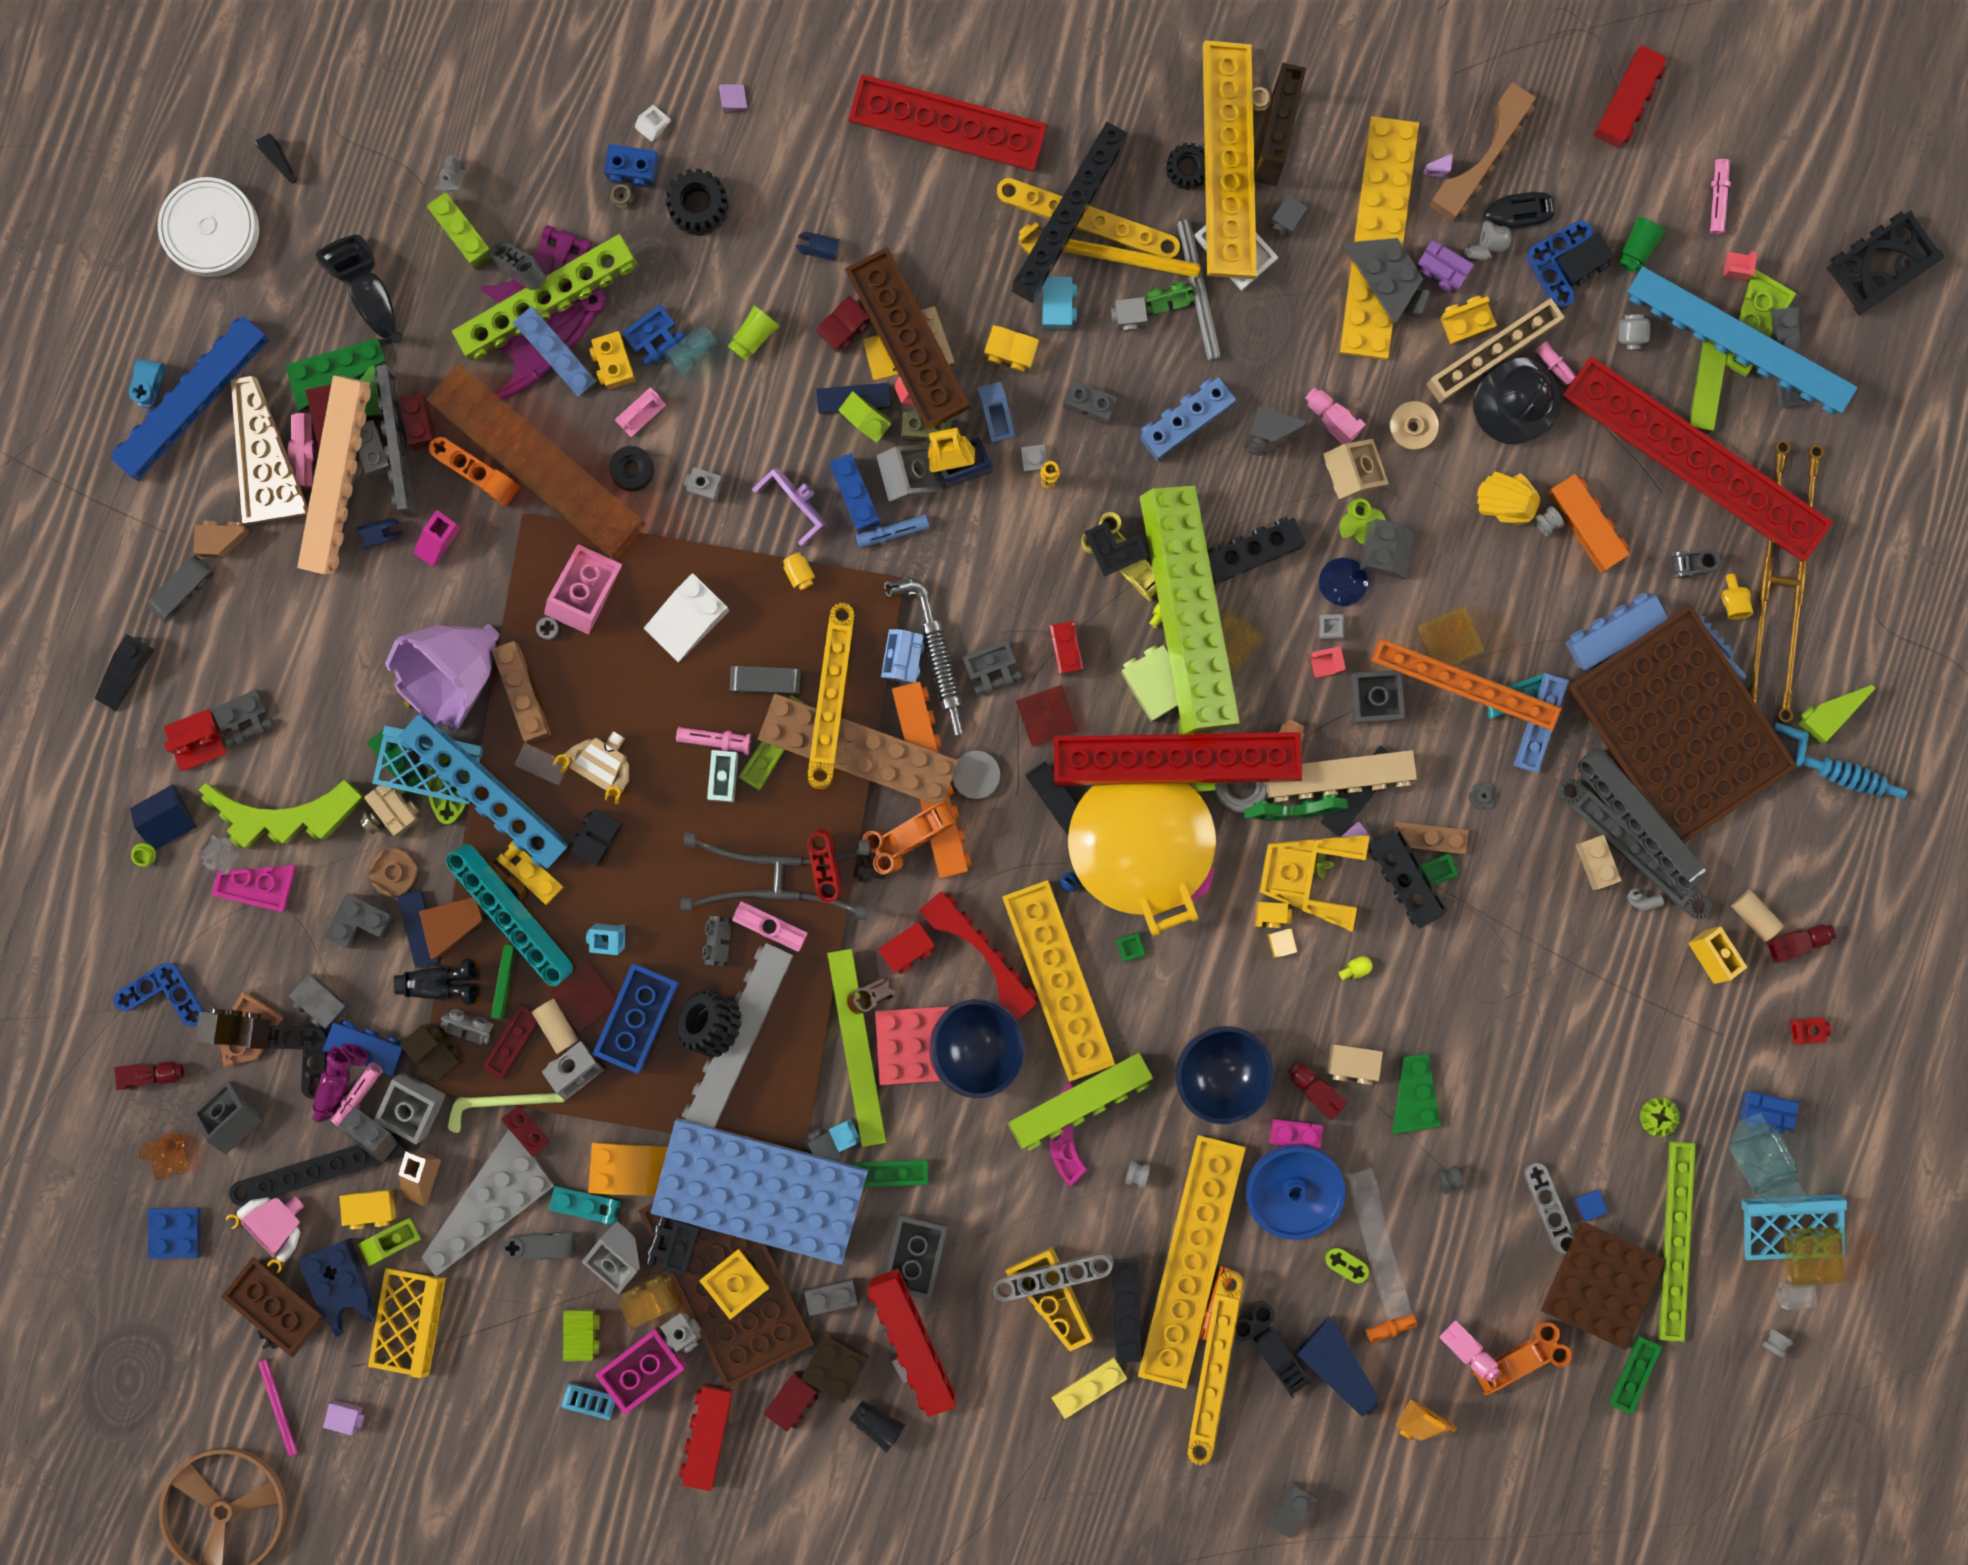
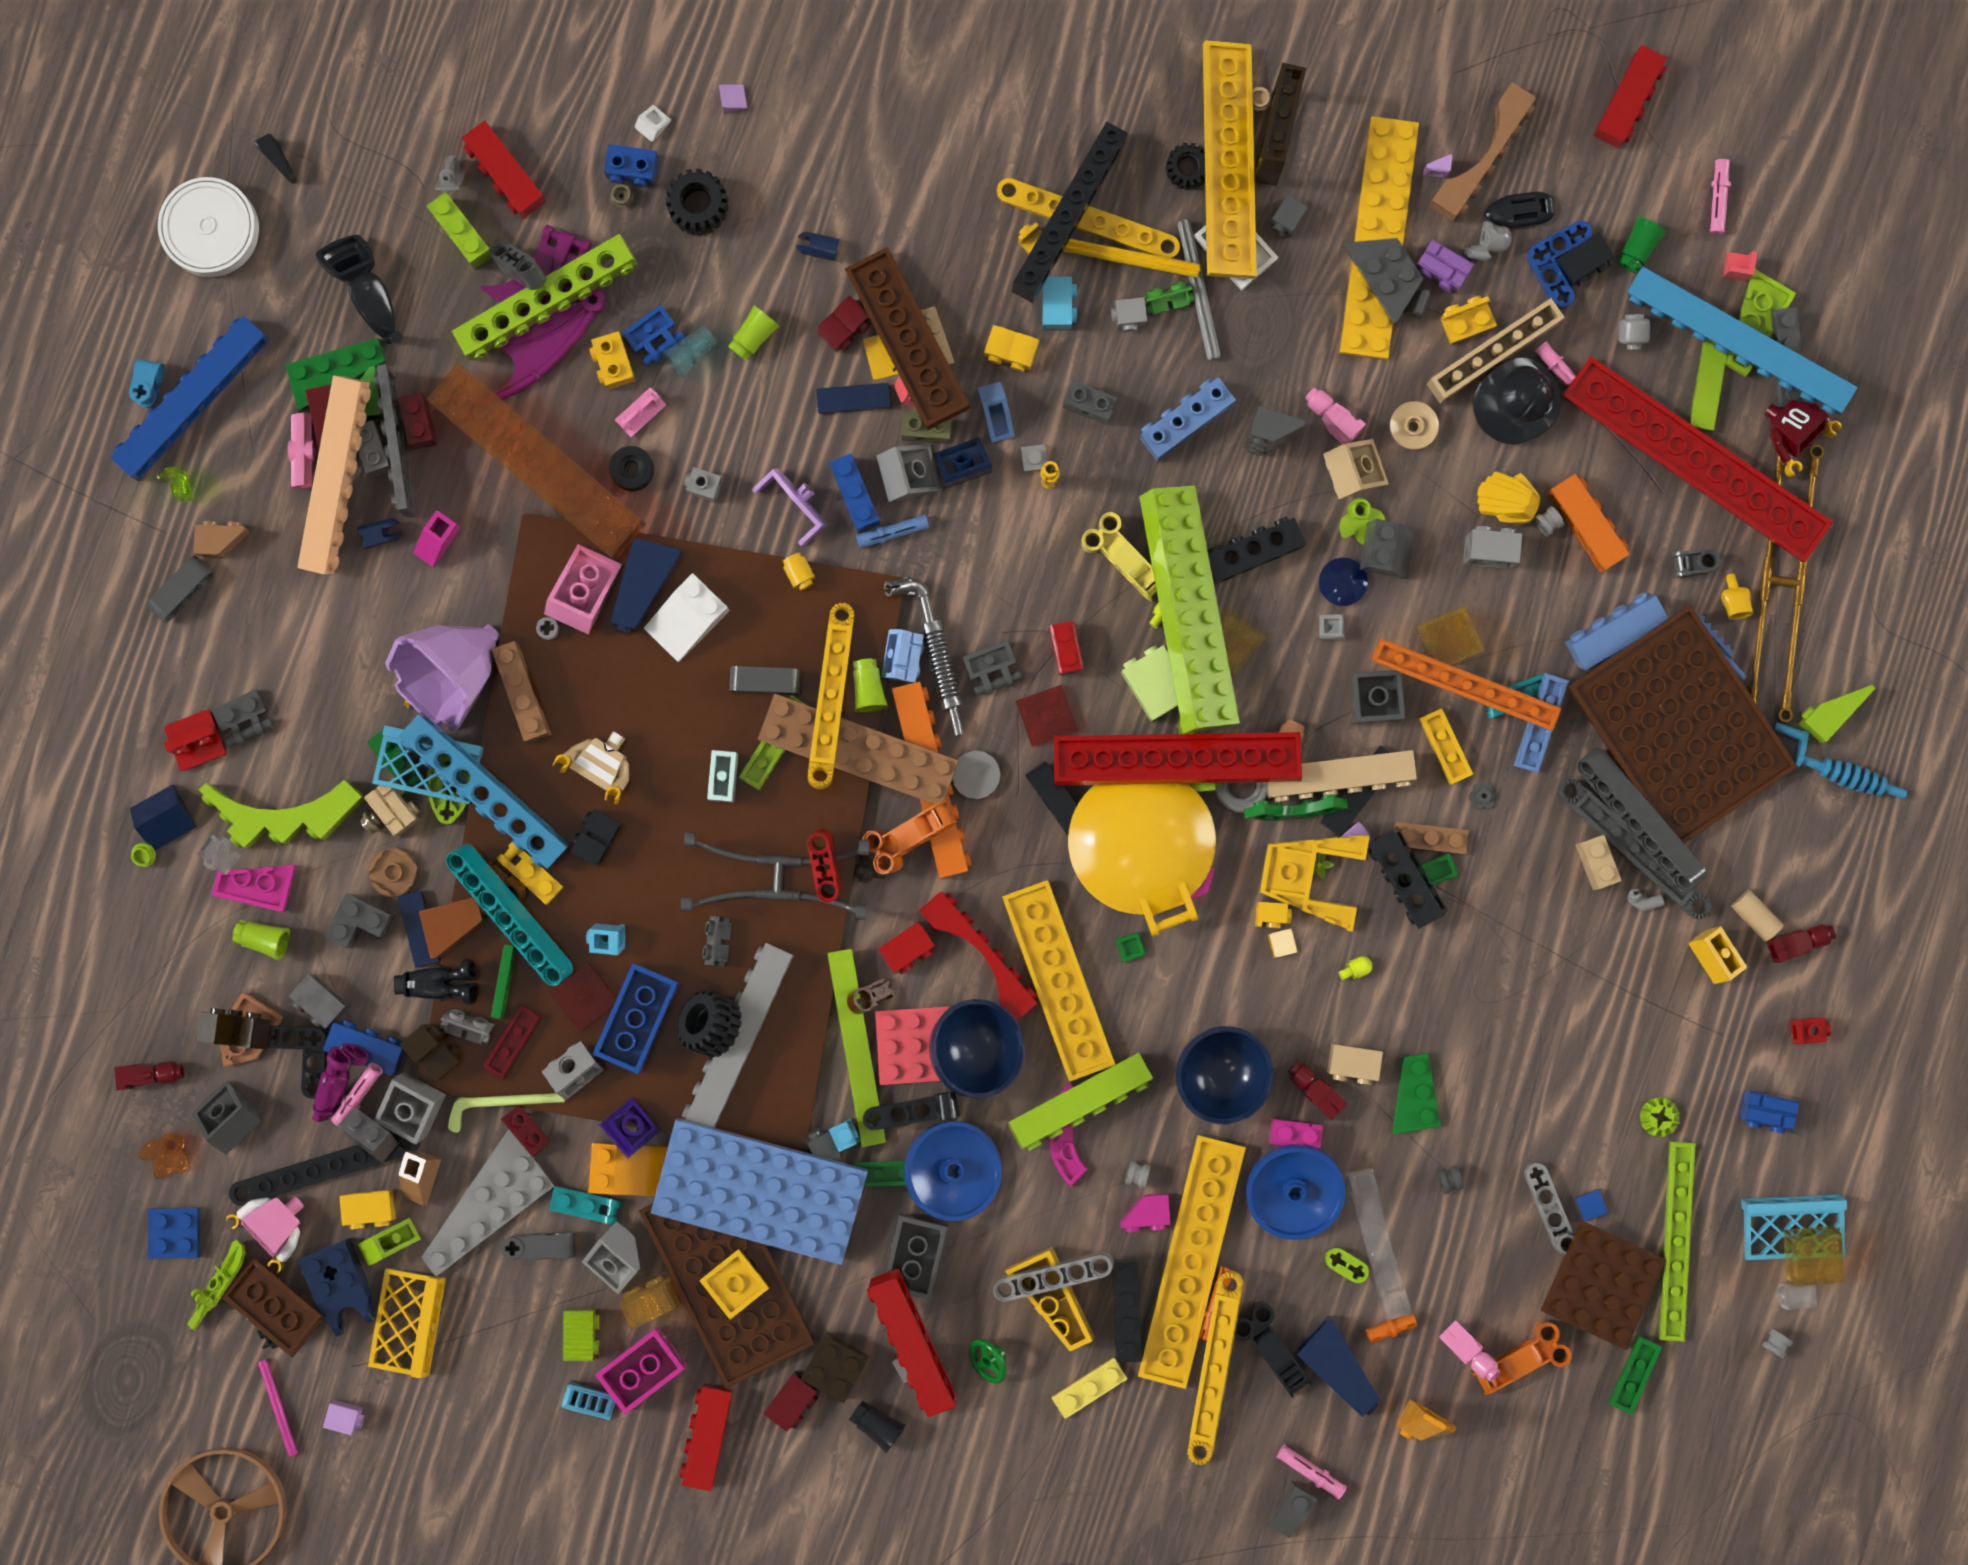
black slope [94,634,155,711] -> none
blue beam [113,963,205,1027] -> none
wing [231,376,308,524] -> none
orange piece [429,437,520,507] -> none
medium blue plate [513,306,596,396] -> none
clear tile [514,743,570,786] -> none
tan brick [532,999,579,1054] -> none
black plate [645,1216,700,1276] -> none
light grey brick [660,1313,702,1353] -> none
bright pink pin [676,727,752,755] -> none
bright pink piece [732,901,808,952] -> none
flat silver brick [804,1278,859,1316] -> none
lime slope [838,391,892,443] -> none
red plate [848,74,1047,172] -> none
yellow piece [928,427,975,472] -> none
blue hinge [1060,872,1080,892] -> none
black plate [1084,522,1149,577] -> none
coral panel [1309,646,1346,678] -> none
clear light blue piece [1729,1112,1808,1208] -> none
black fence [1826,210,1945,316] -> none
none -> clear neon green bracket [157,467,193,503]
none -> lime piece [187,1239,246,1331]
none -> lime plant [232,920,290,961]
none -> red brick [461,120,546,219]
none -> dark purple piece [599,1098,660,1159]
none -> dark blue slope [611,538,683,634]
none -> lime plant [853,658,888,713]
none -> black piece [863,1091,960,1130]
none -> blue dish [904,1121,1002,1221]
none -> green piece [969,1339,1007,1384]
none -> dark pink slope [1120,1193,1170,1232]
none -> bright pink pin [1276,1444,1347,1500]
none -> yellow plate [1419,708,1473,785]
none -> light grey brick [1463,526,1522,569]
none -> dark red torso [1765,400,1841,477]

